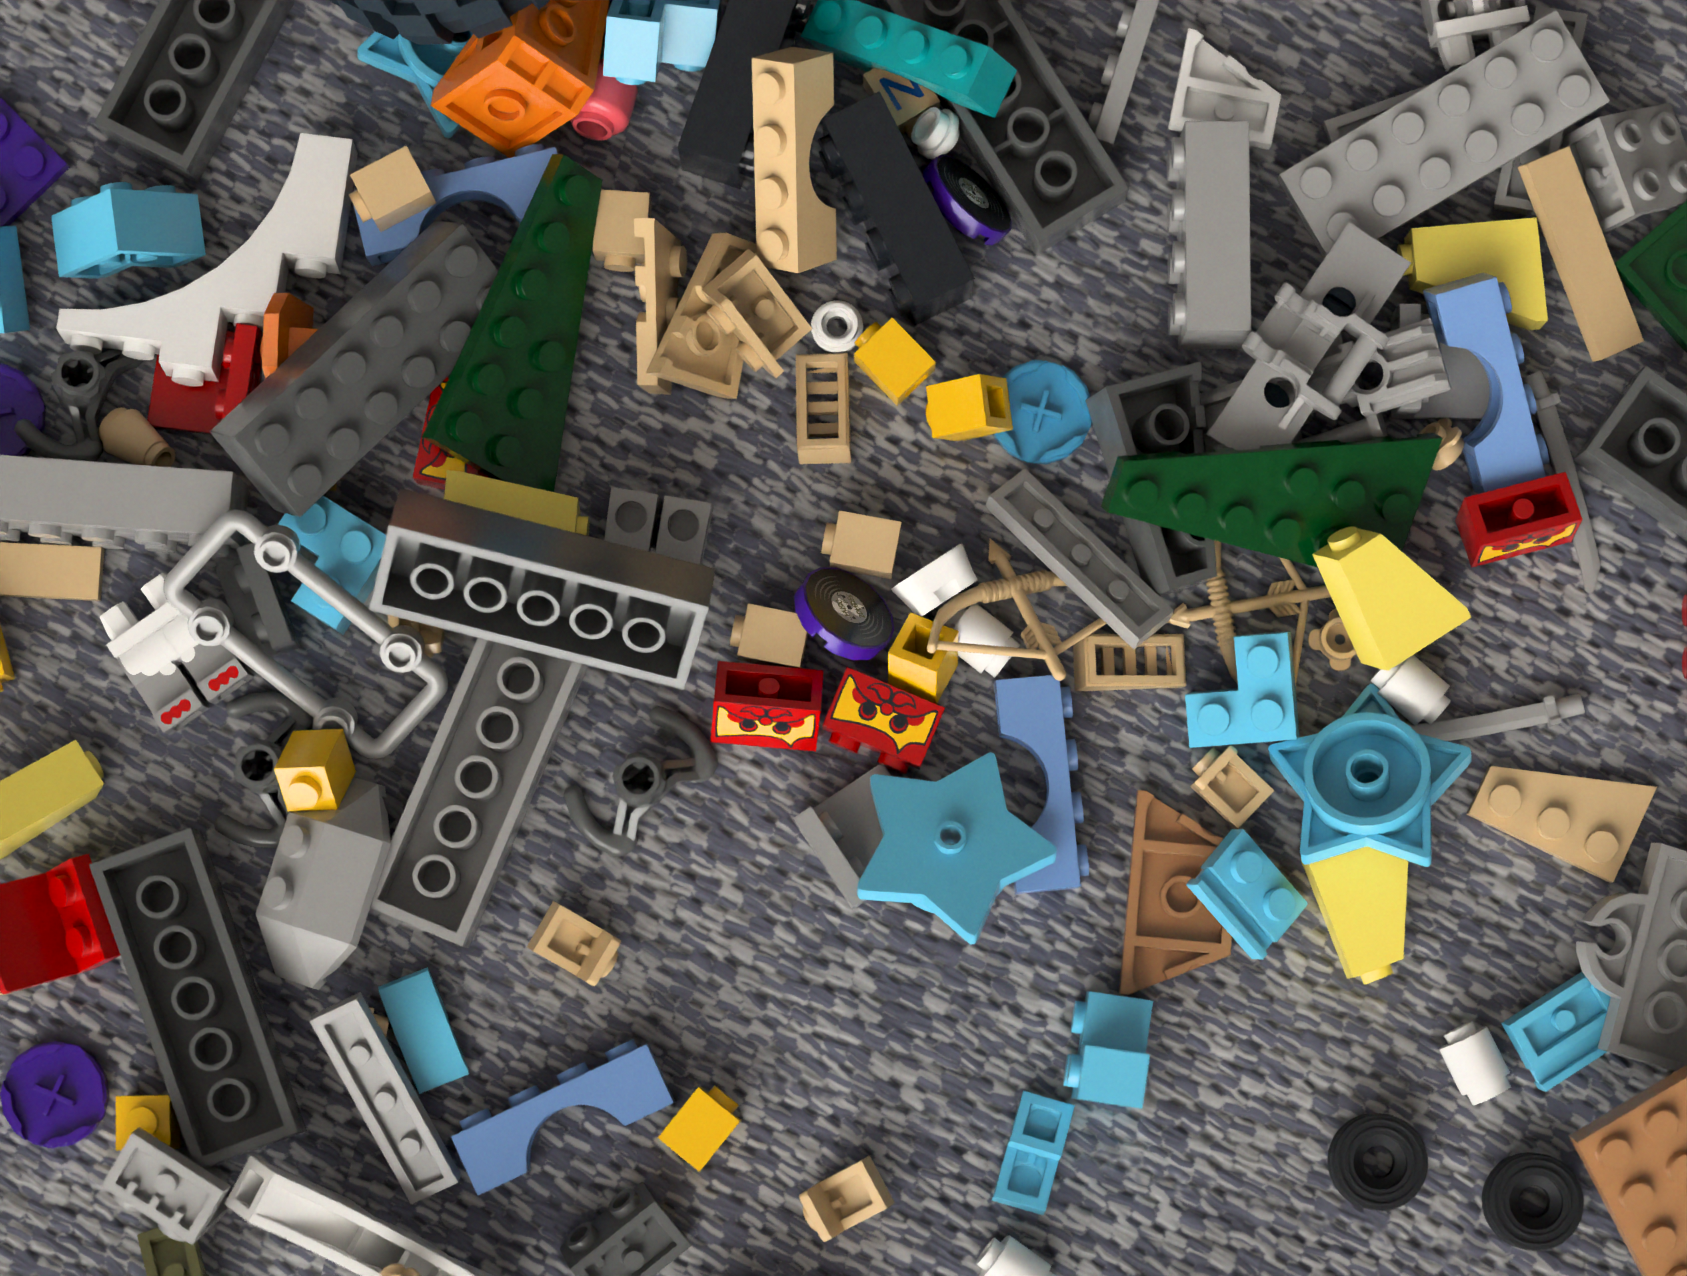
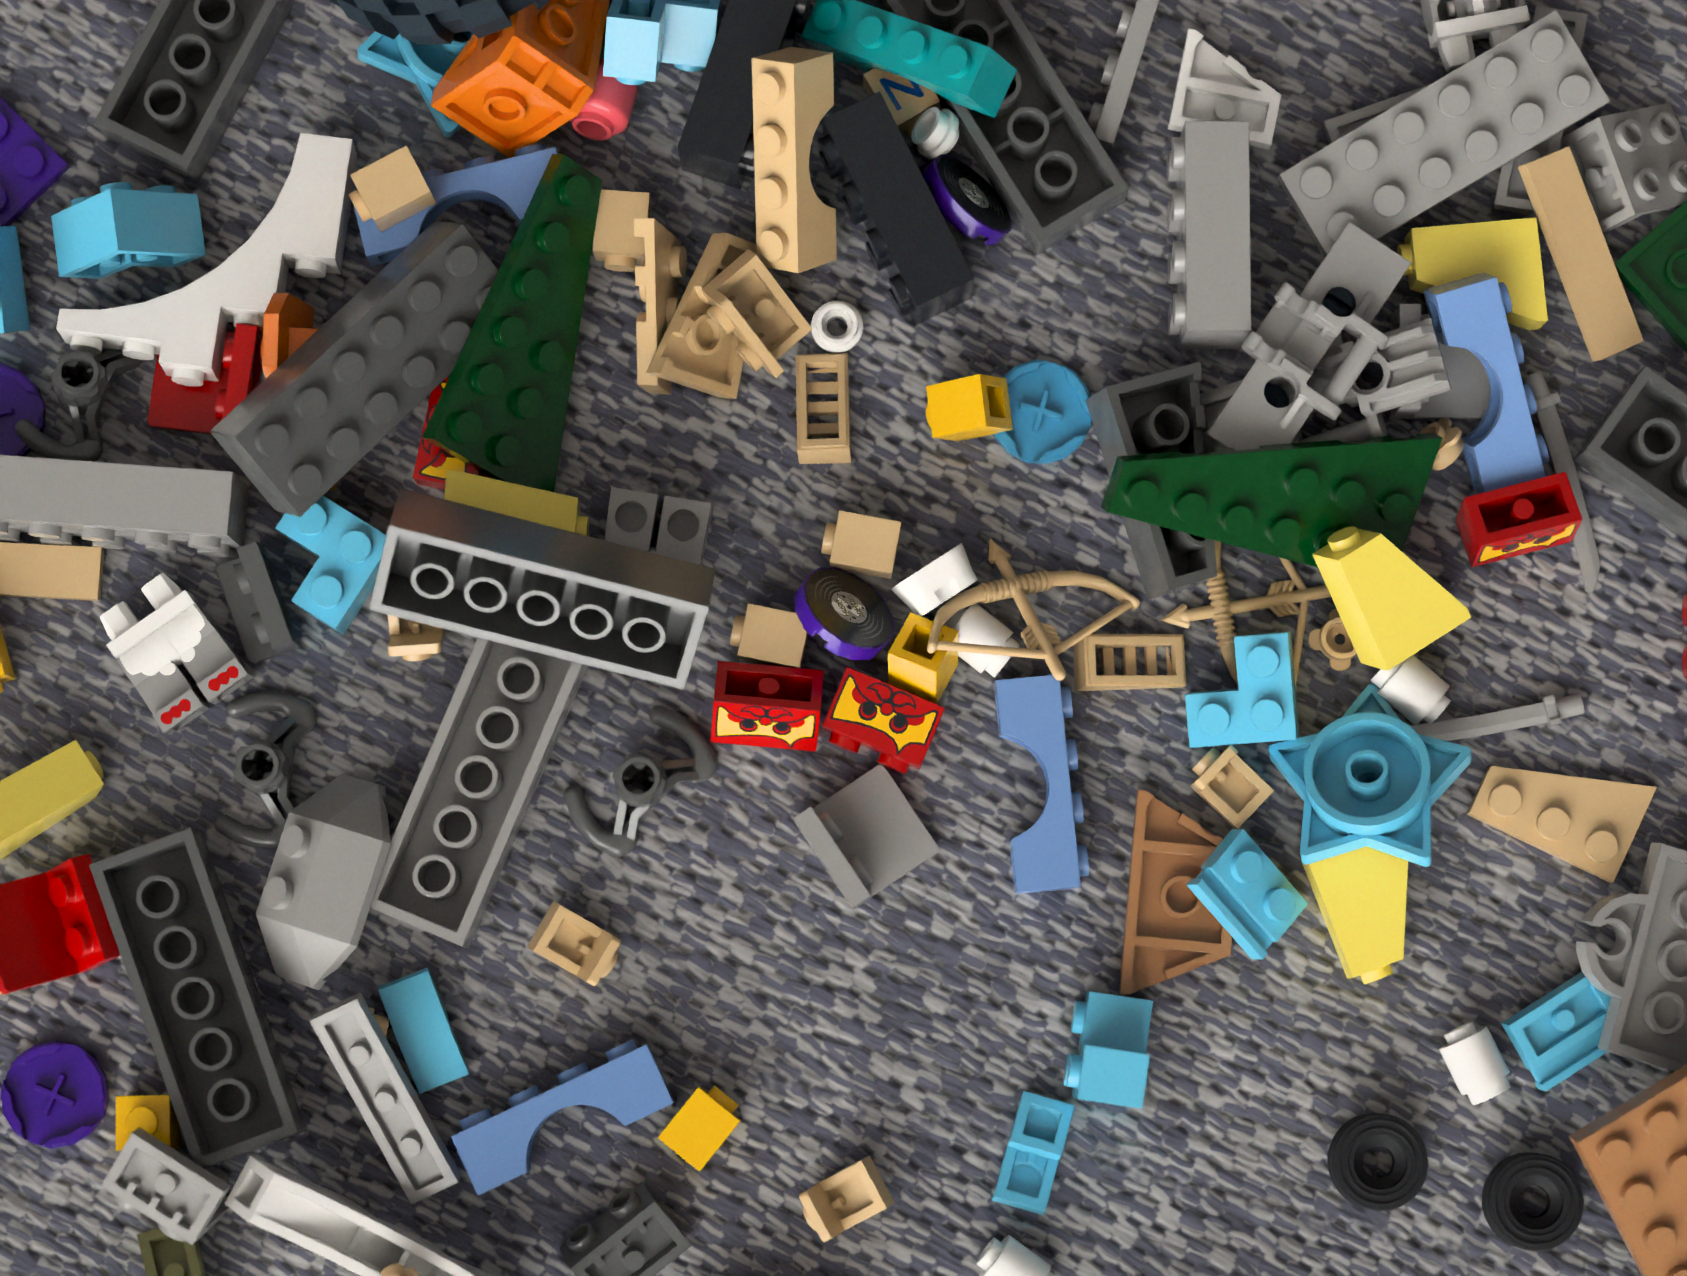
tan cone [98,407,175,467] -> none
light grey bar [163,509,448,760] -> none
yellow brick [274,729,356,812] -> none
yellow brick [854,317,936,406] -> none
medium azure plate [857,752,1057,944] -> none
light grey plate [985,468,1175,649] -> none

